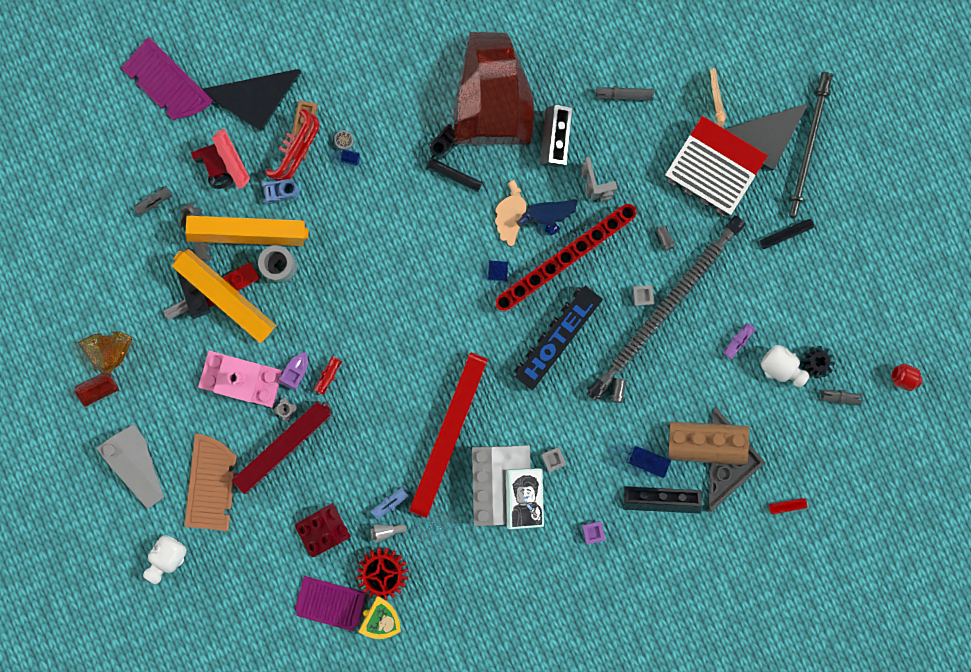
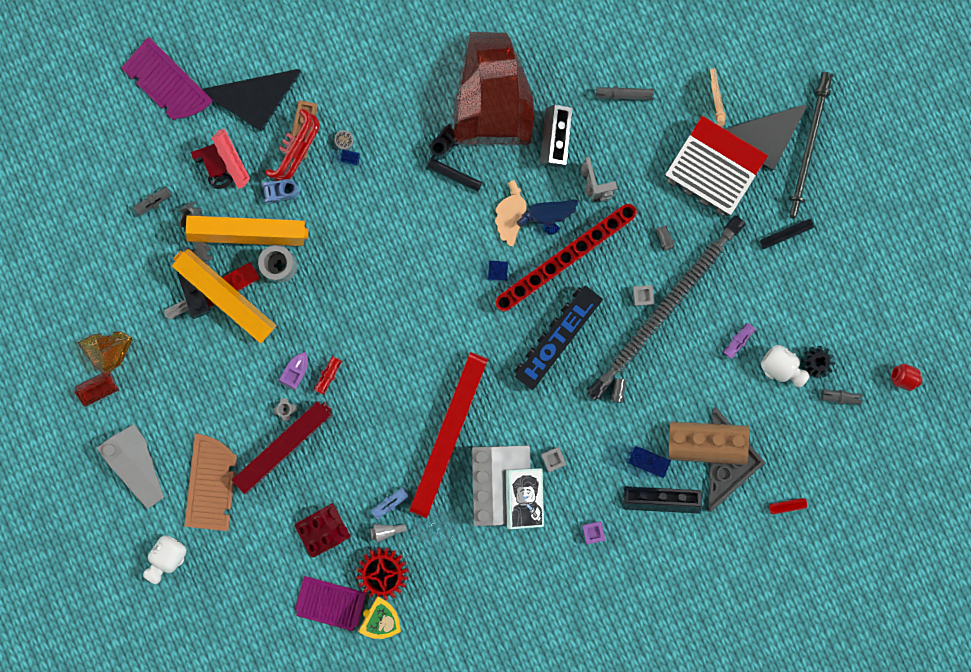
bright pink brick [198,351,283,407] -> none

